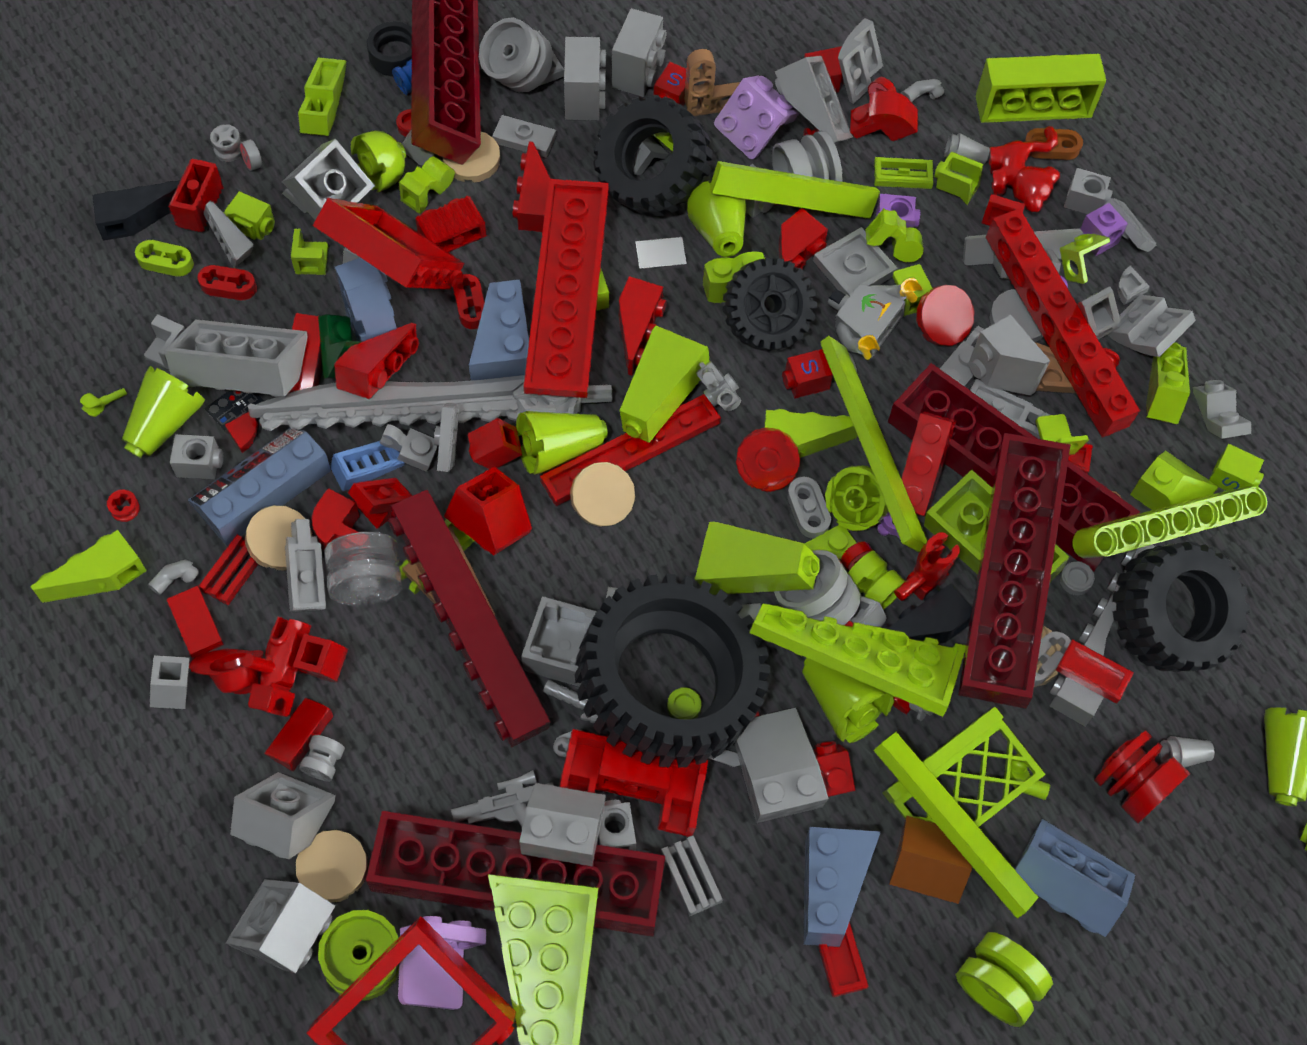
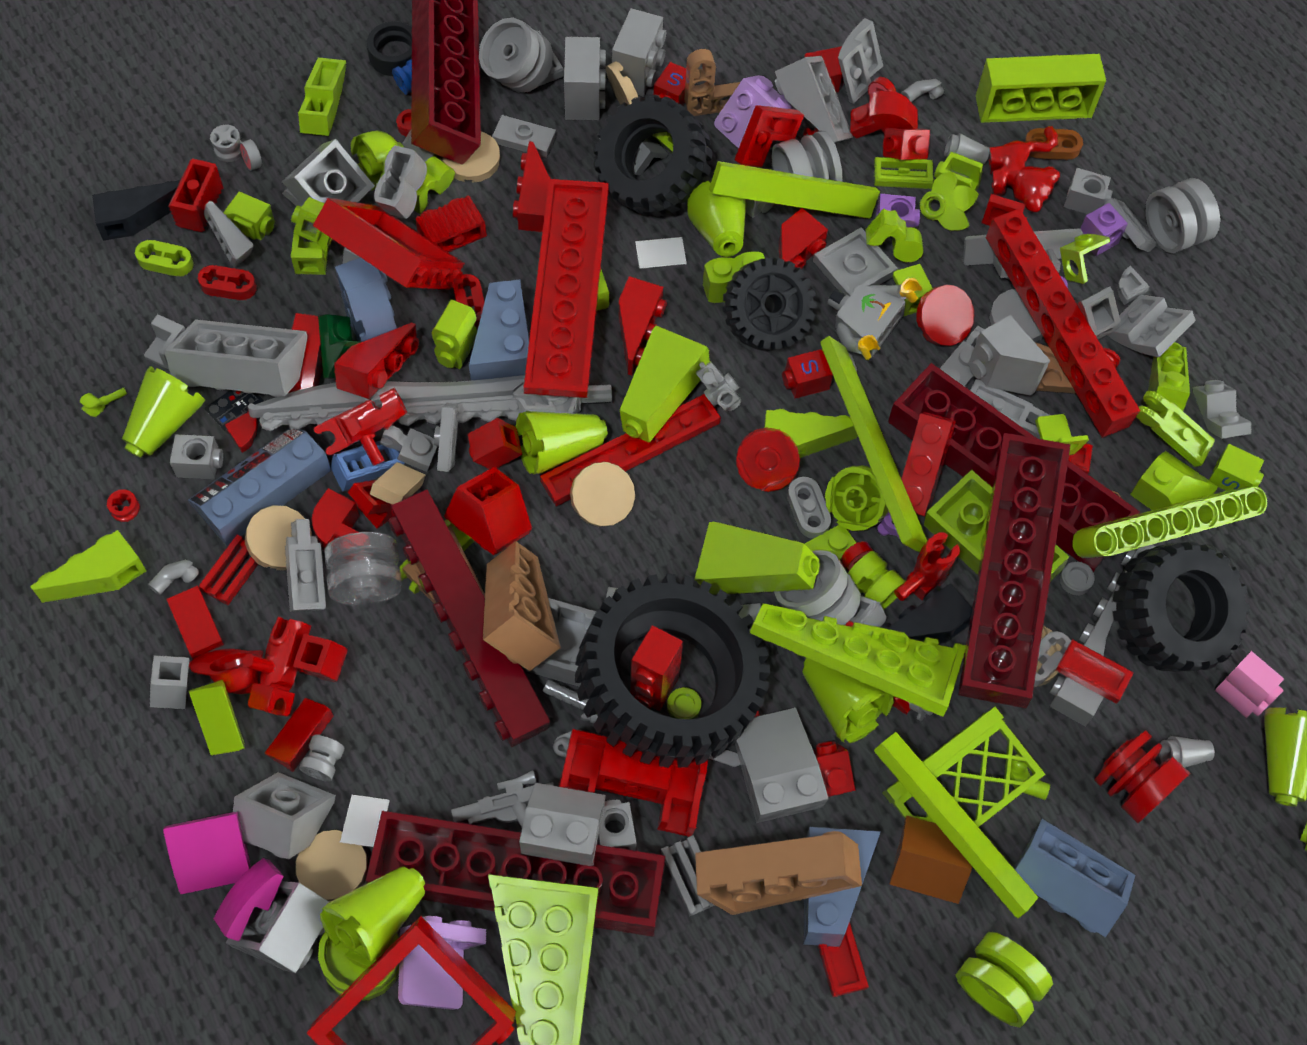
none -> dark pink slope [163,811,251,894]
none -> lime slope [189,680,245,755]
none -> dark pink slope [214,858,284,941]
none -> lime window [291,197,333,251]
none -> red piece [314,388,408,466]
none -> lime cone [320,867,425,969]
none -> white sticker [340,795,390,847]
none -> tan tile [370,462,426,505]
none -> light grey brick [374,145,427,219]
none -> lime brick [432,299,477,369]
none -> medium nougat wedge [483,541,561,671]
none -> tan tile [606,61,638,105]
none -> red brick [630,625,683,711]
none -> medium nougat wedge [695,831,862,915]
none -> red plate [734,105,804,167]
none -> red bracket [883,127,930,160]
none -> lime plate [920,172,979,231]
none -> lime hinge [1136,391,1215,467]
none -> light grey wheel [1145,178,1220,254]
none -> bright pink brick [1215,651,1284,718]

